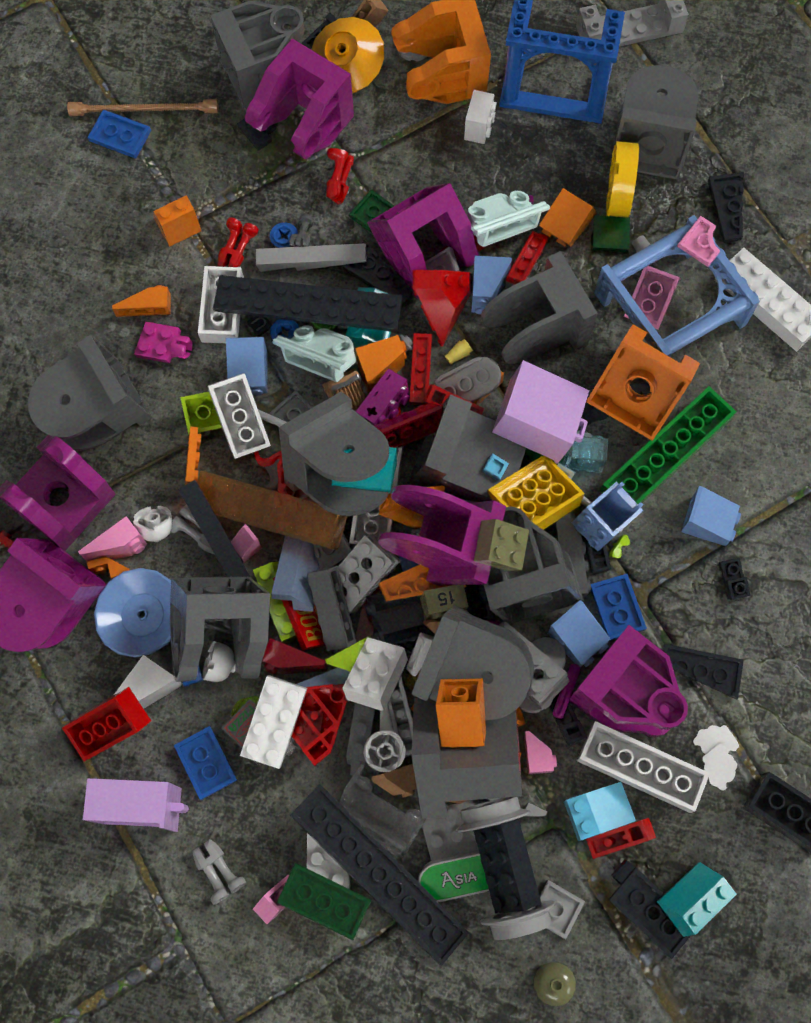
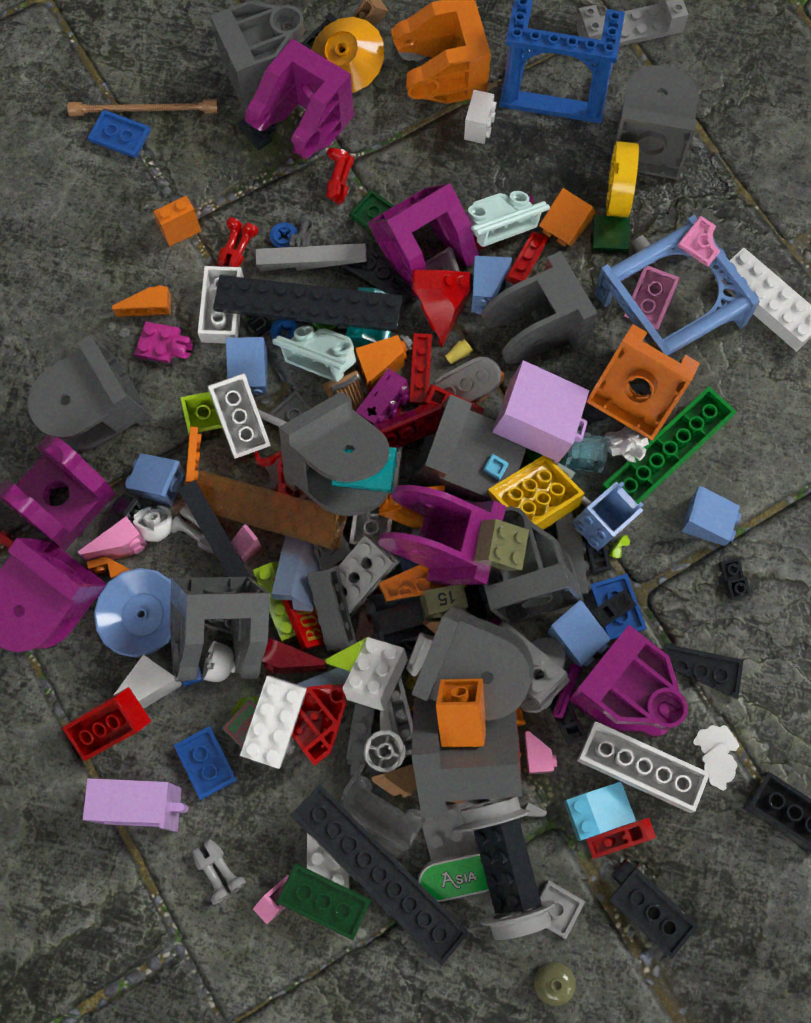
teal slope [657,862,737,937] -> none
black wing [708,172,744,243] -> none
none -> black slope [112,494,144,526]
none -> medium blue slope [125,453,186,507]
none -> black slope [592,589,637,628]
none -> white plate [599,426,649,462]

